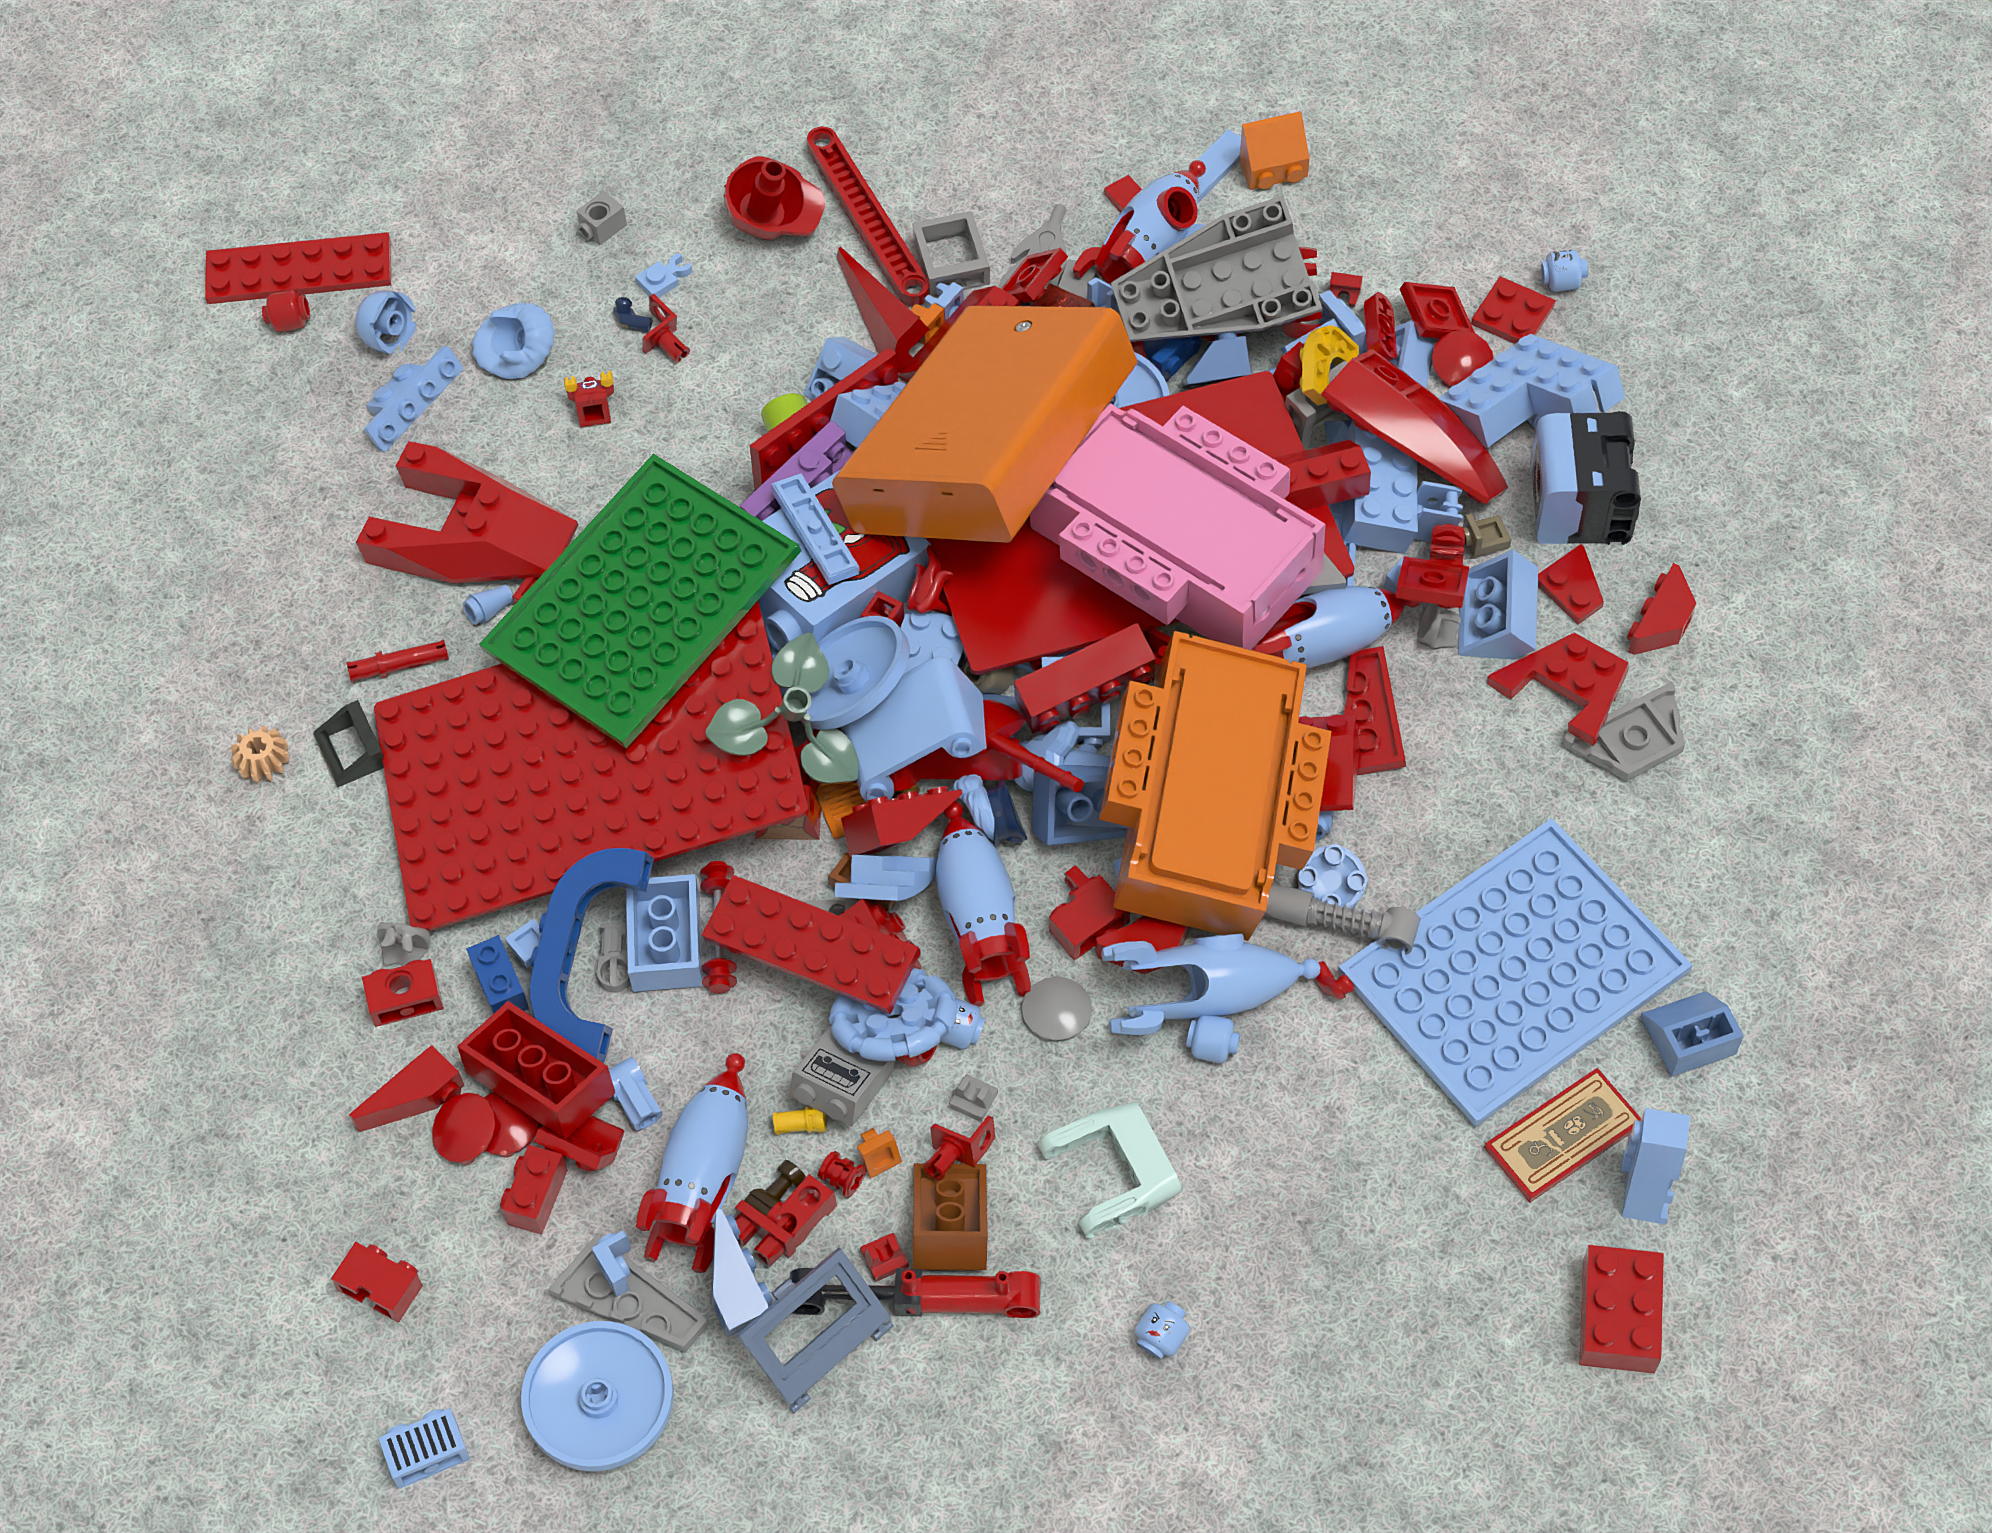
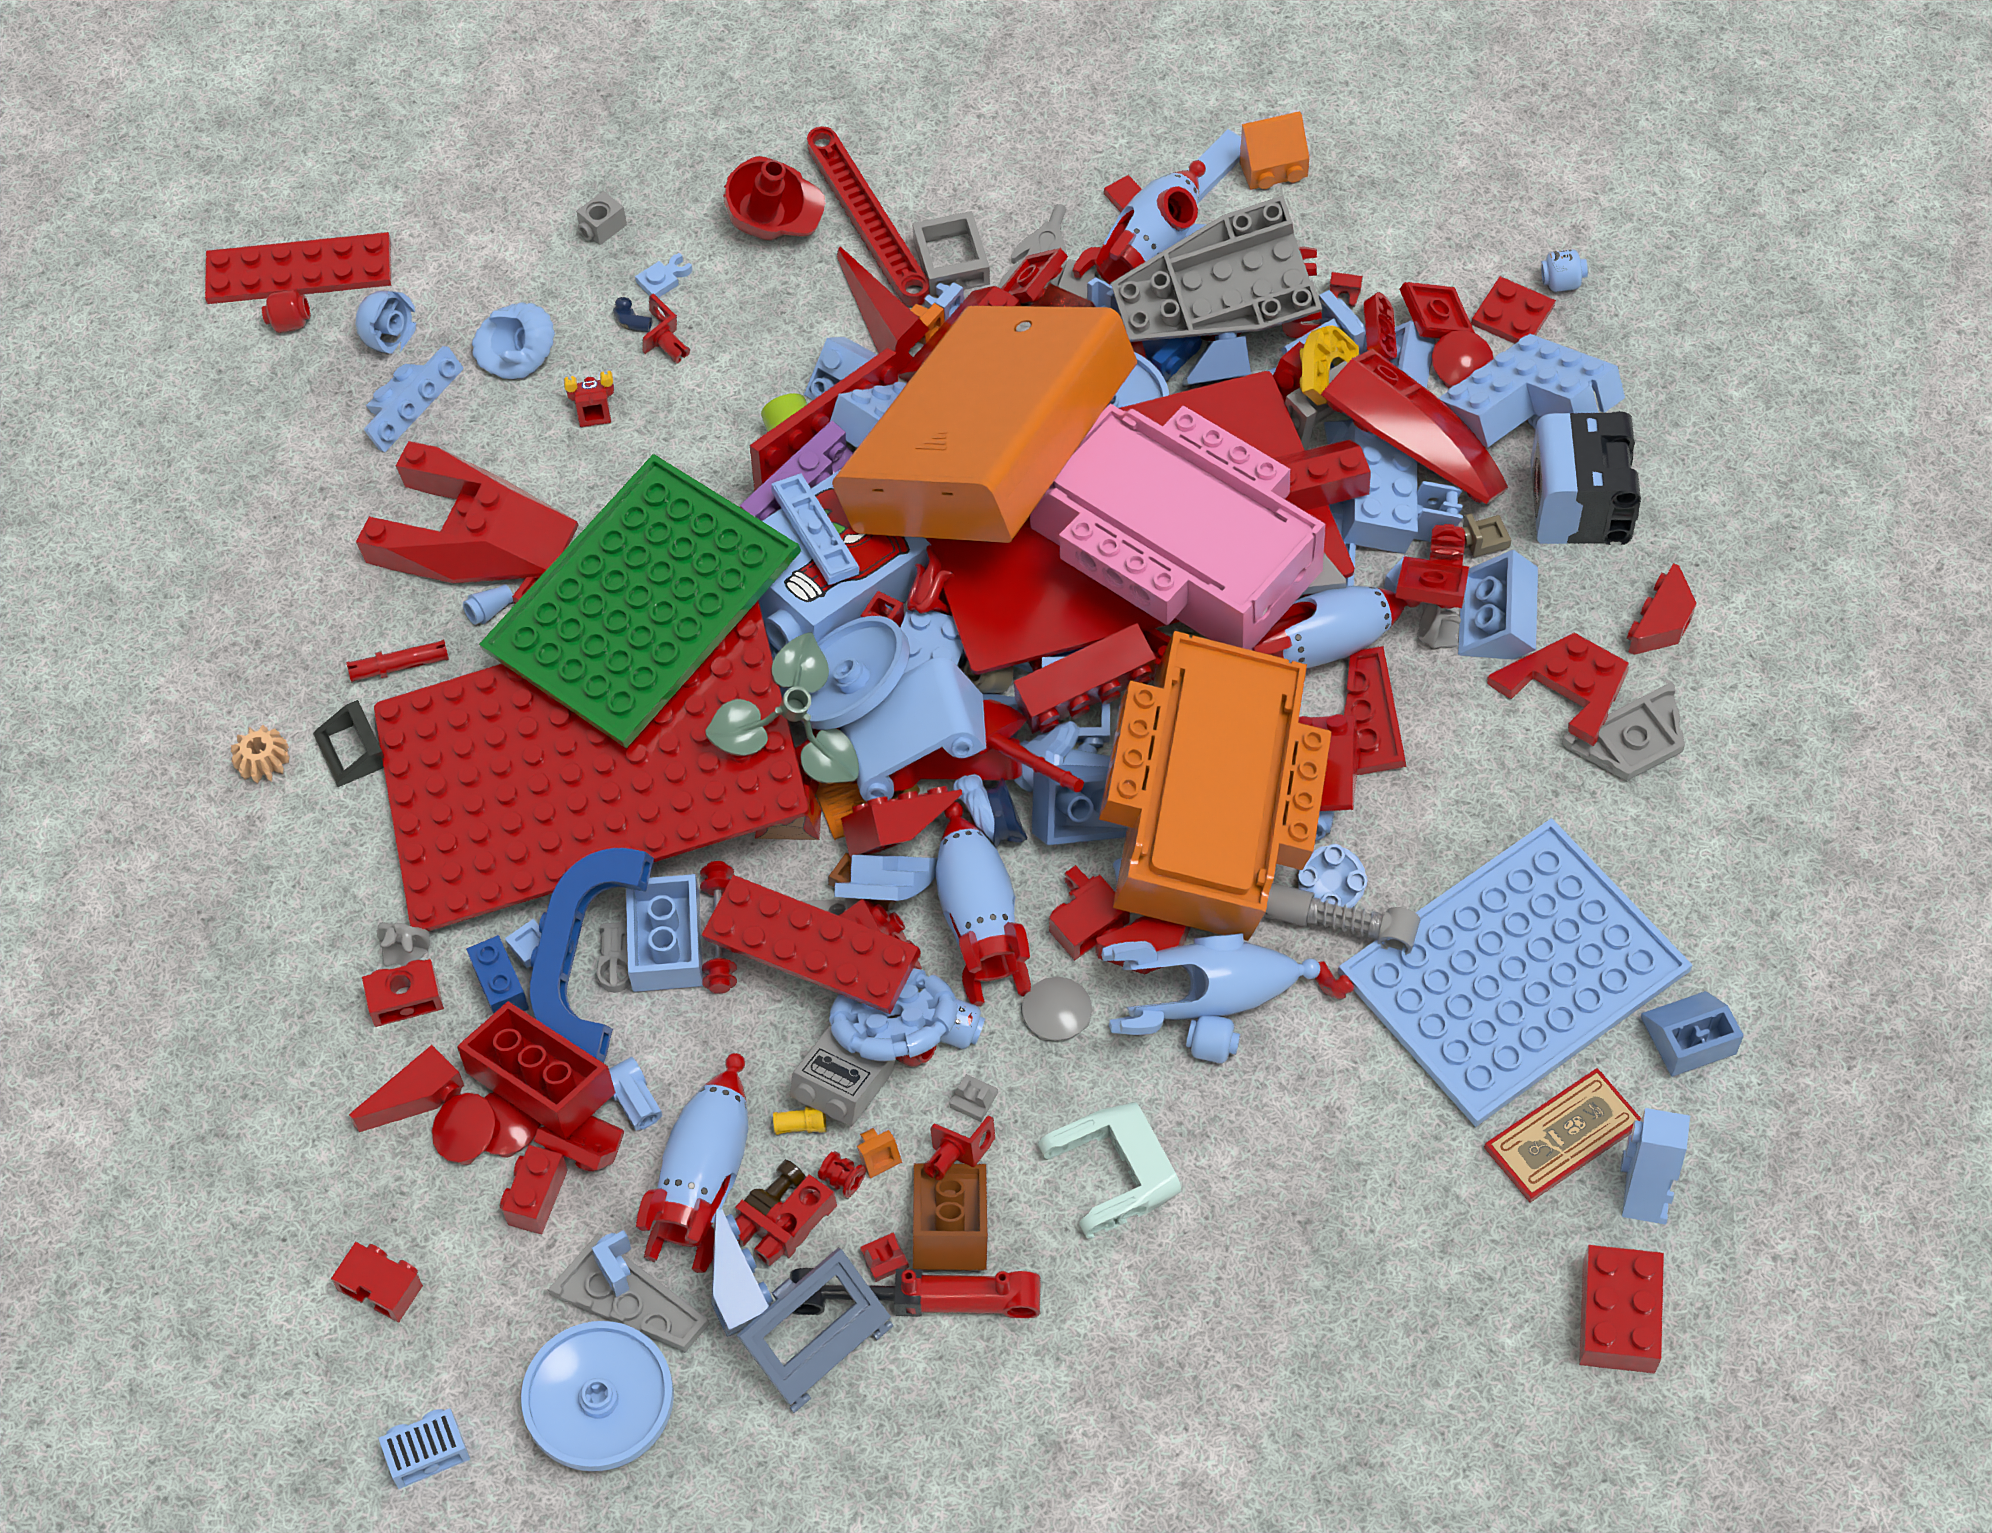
light blue head [1135,1301,1190,1359] -> none
red wing [1538,544,1604,625] -> none

